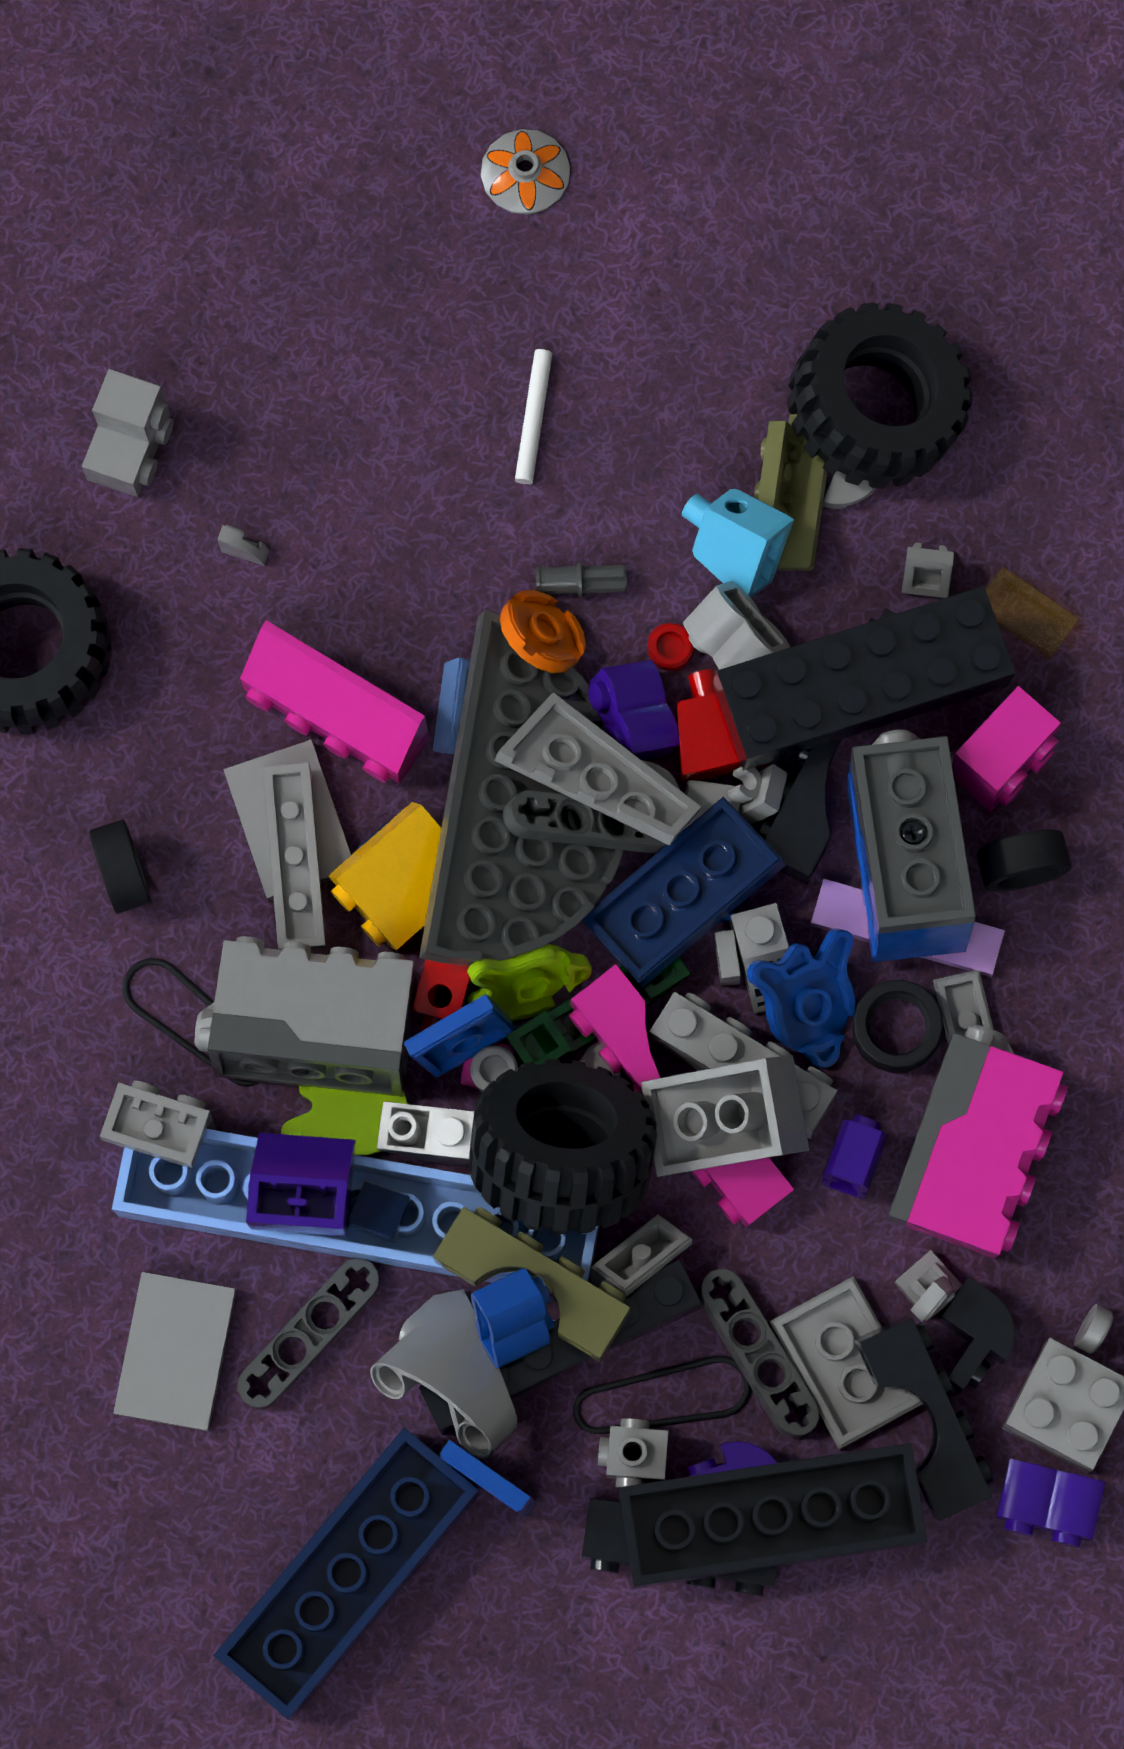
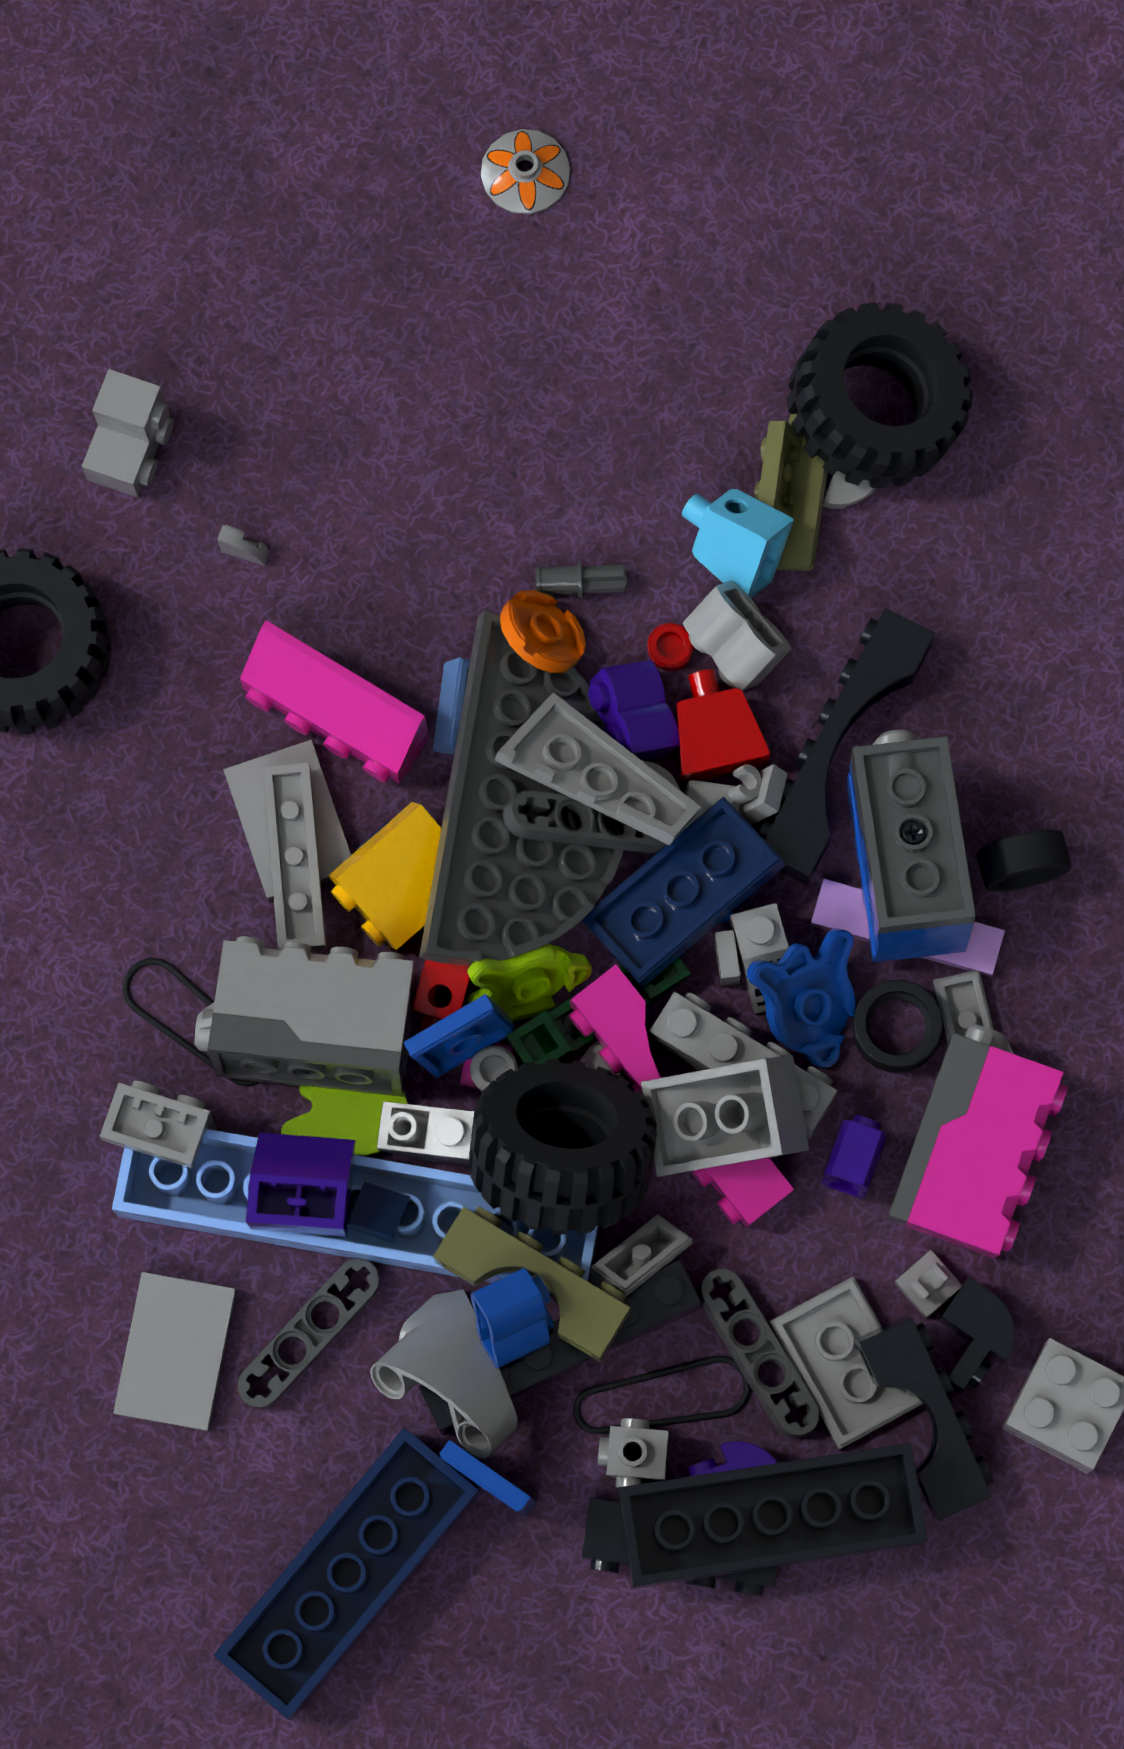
black tyre [89,819,151,914] -> none
white bar [515,349,553,485] -> none
black brick [712,586,1016,771] -> none
light grey tile [902,542,954,598] -> none
light grey tile [911,1276,955,1322] -> none
dark pink brick [952,686,1061,812] -> none
clear yellow tile [986,567,1078,659] -> none
dark purple brick [995,1459,1105,1548] -> none
light grey tile [1074,1304,1113,1354] -> none

